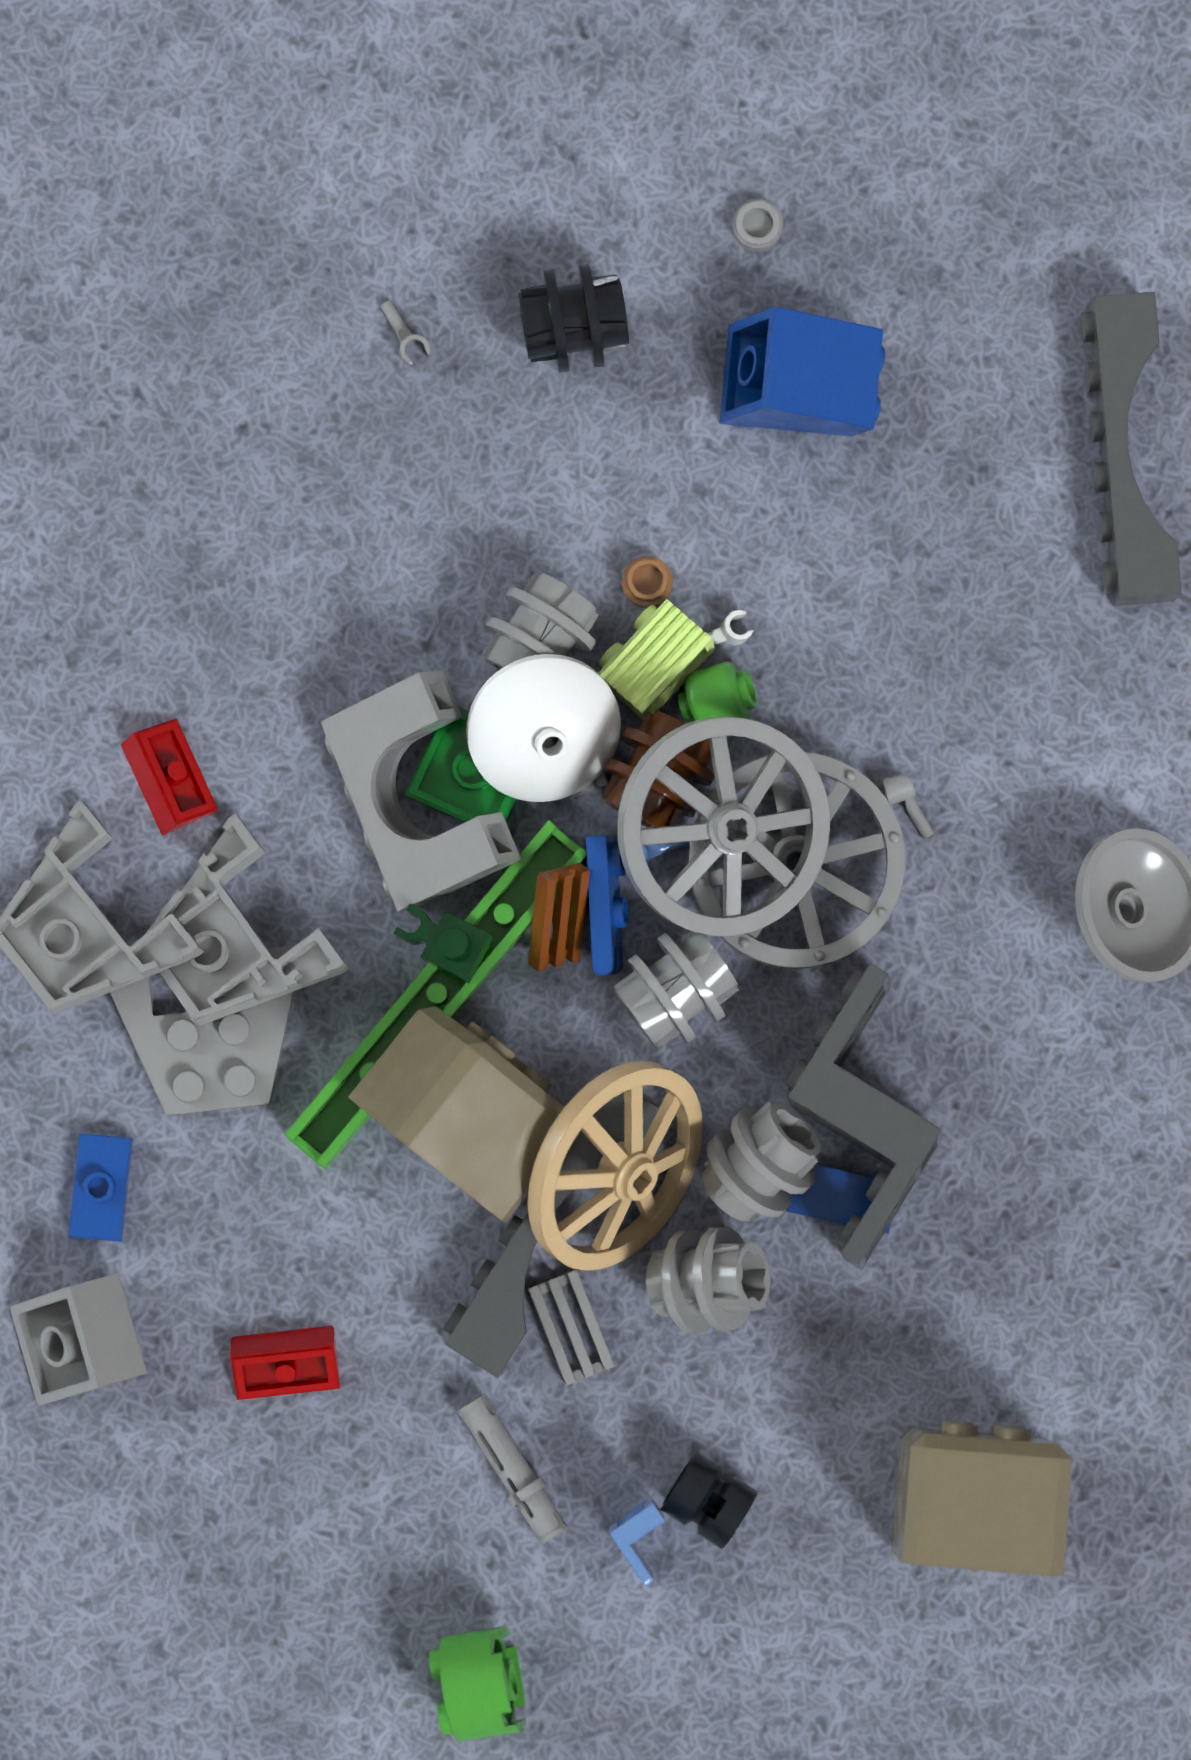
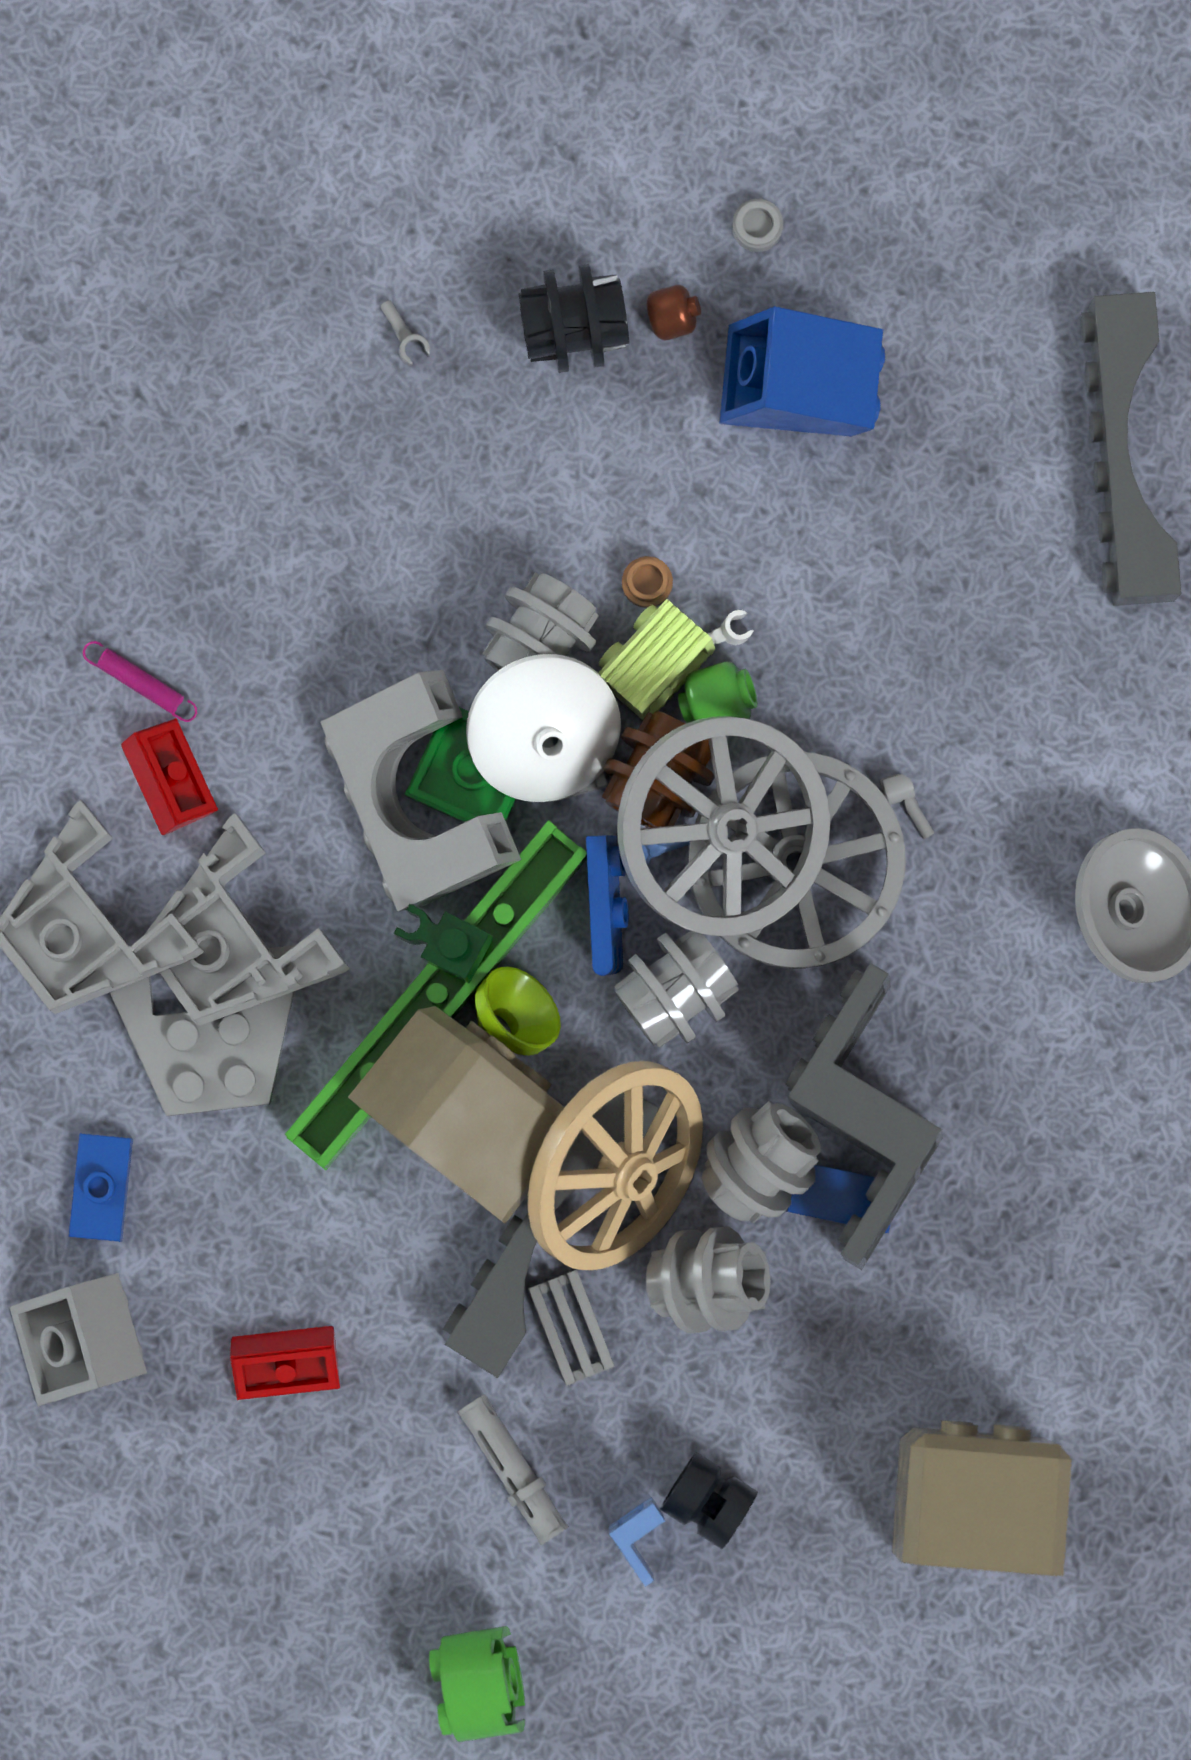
dark orange tile [528,863,590,972] -> none
none -> dark pink piece [83,641,197,722]
none -> lime piece [475,966,561,1056]
none -> copper piece [646,285,701,340]

